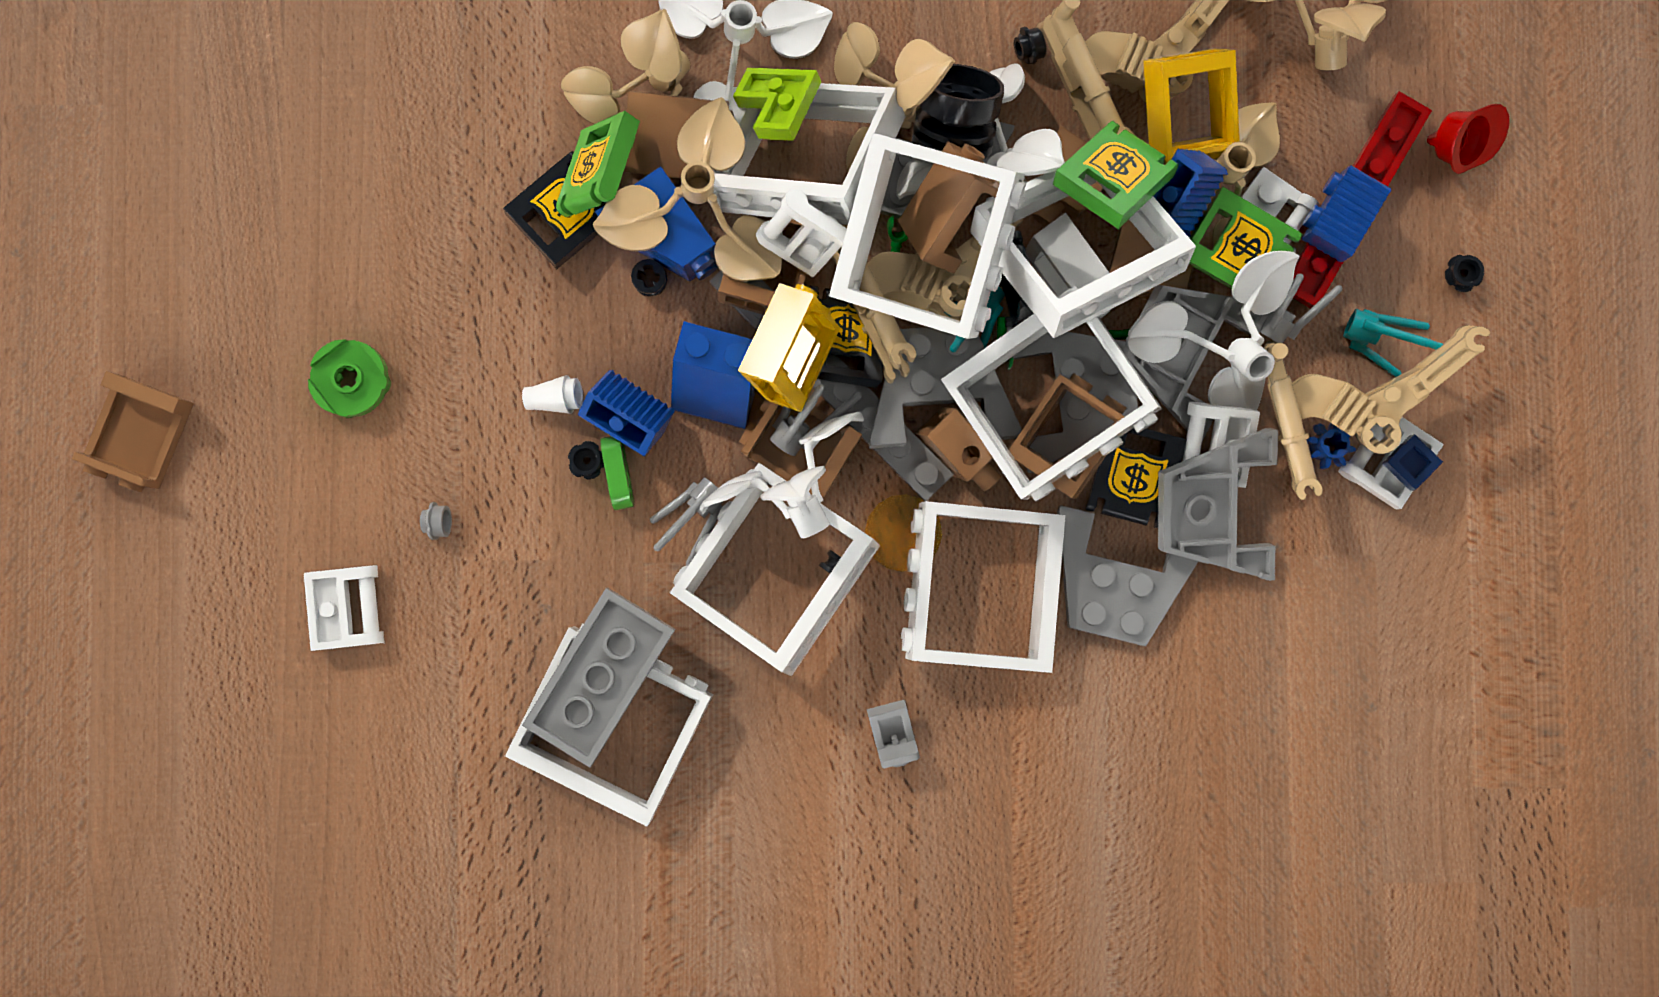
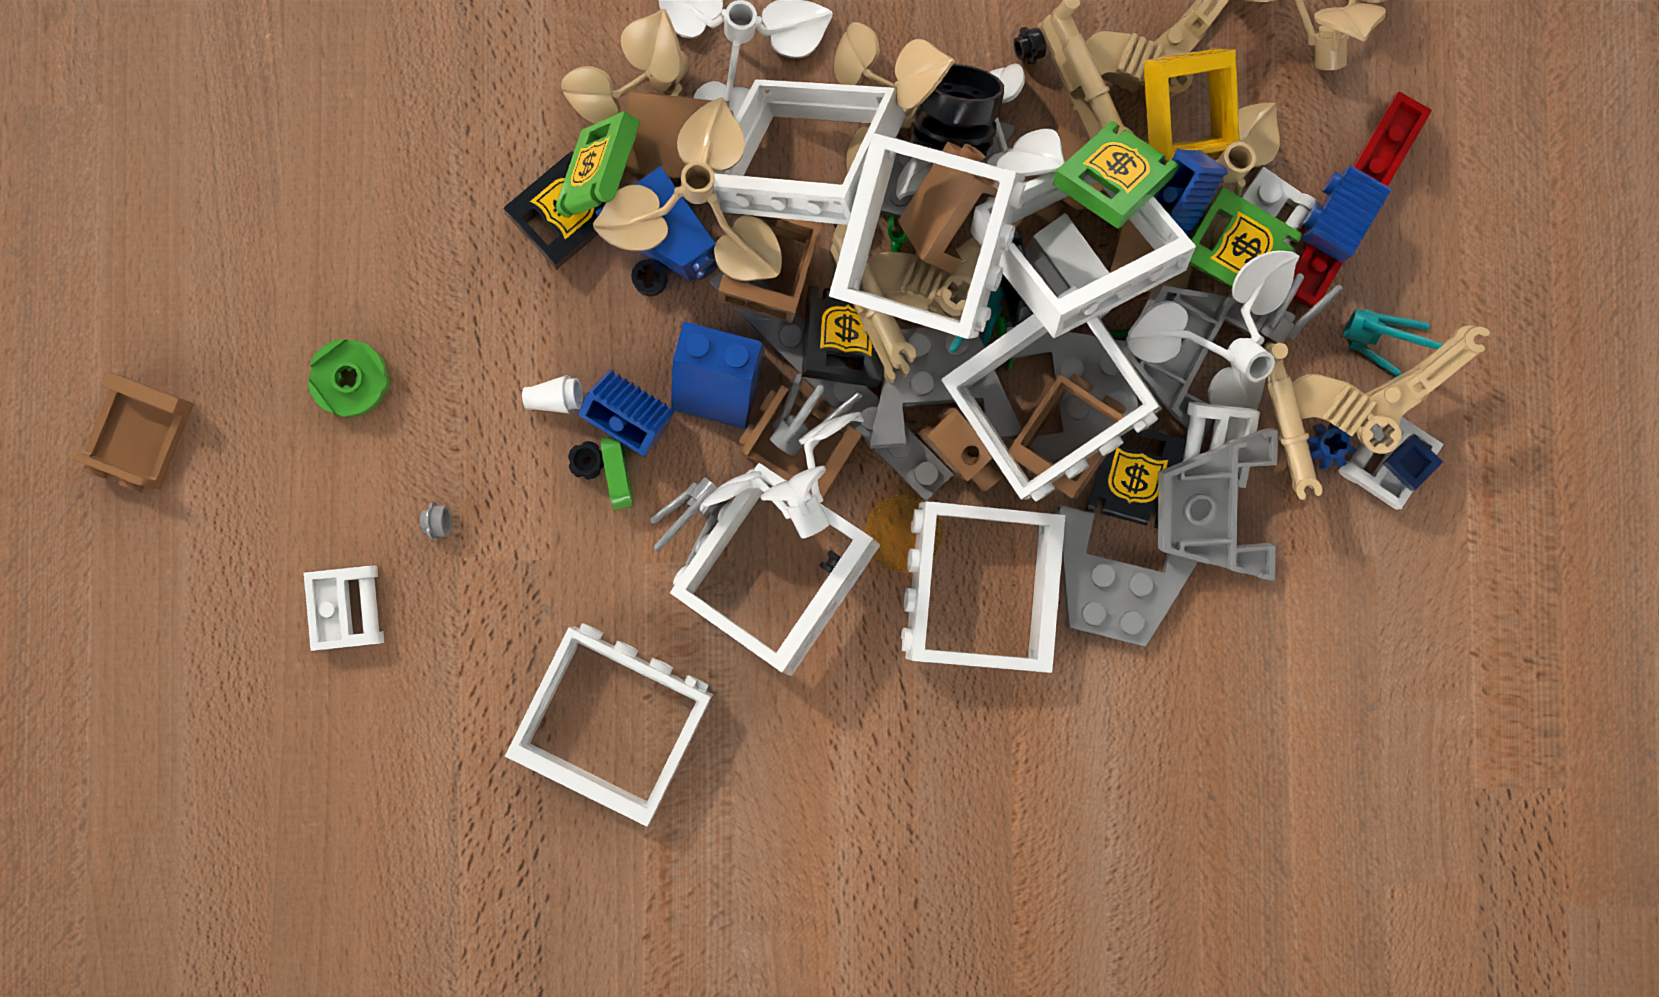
light grey plate [522,588,676,768] -> none
lime plate [733,68,821,141] -> none
window [738,283,840,412] -> none
white plate [756,189,847,277] -> none
light grey bracket [867,700,920,768] -> none
red piece [1427,104,1509,174] -> none
black plate [1445,255,1484,292] -> none

